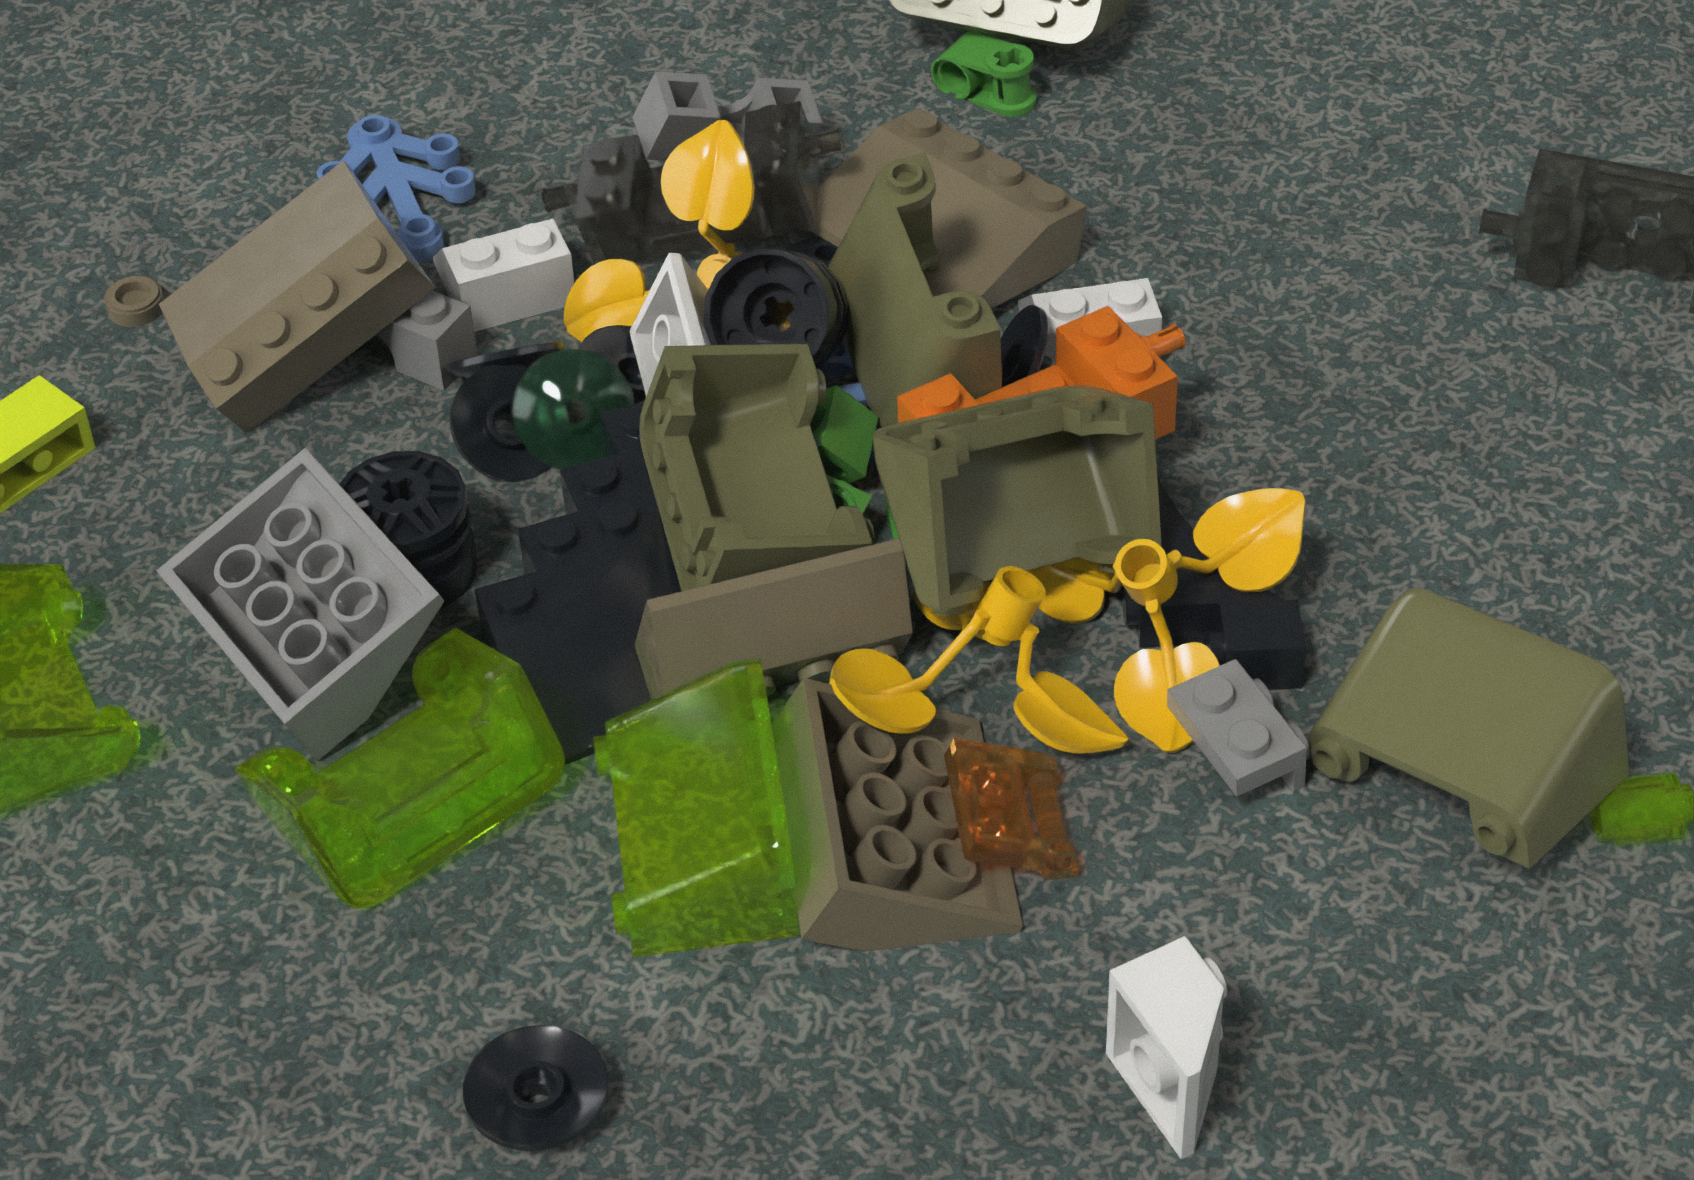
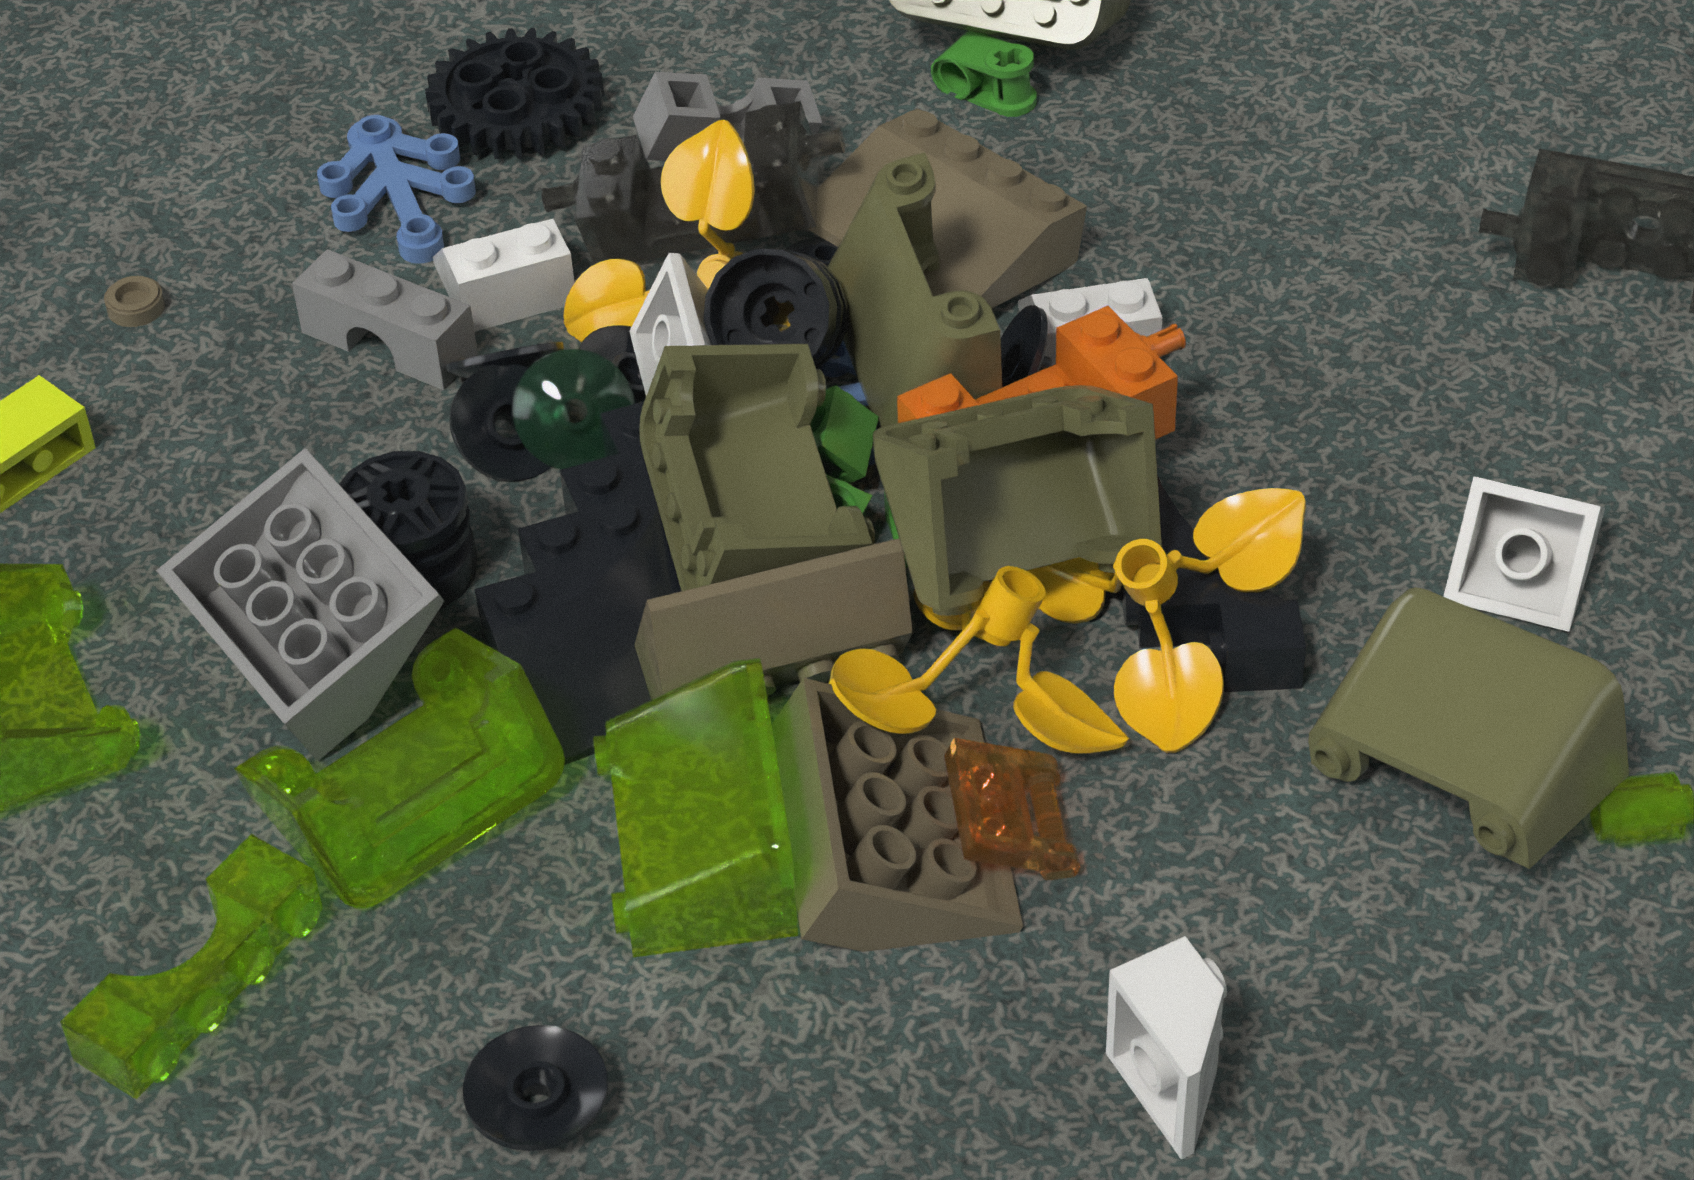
dark tan slope [159,160,436,432] -> none
light grey bracket [1167,659,1310,797] -> none
none -> clear neon green arch [60,834,323,1099]
none -> black gear [425,28,604,159]
none -> white slope [1443,477,1605,632]

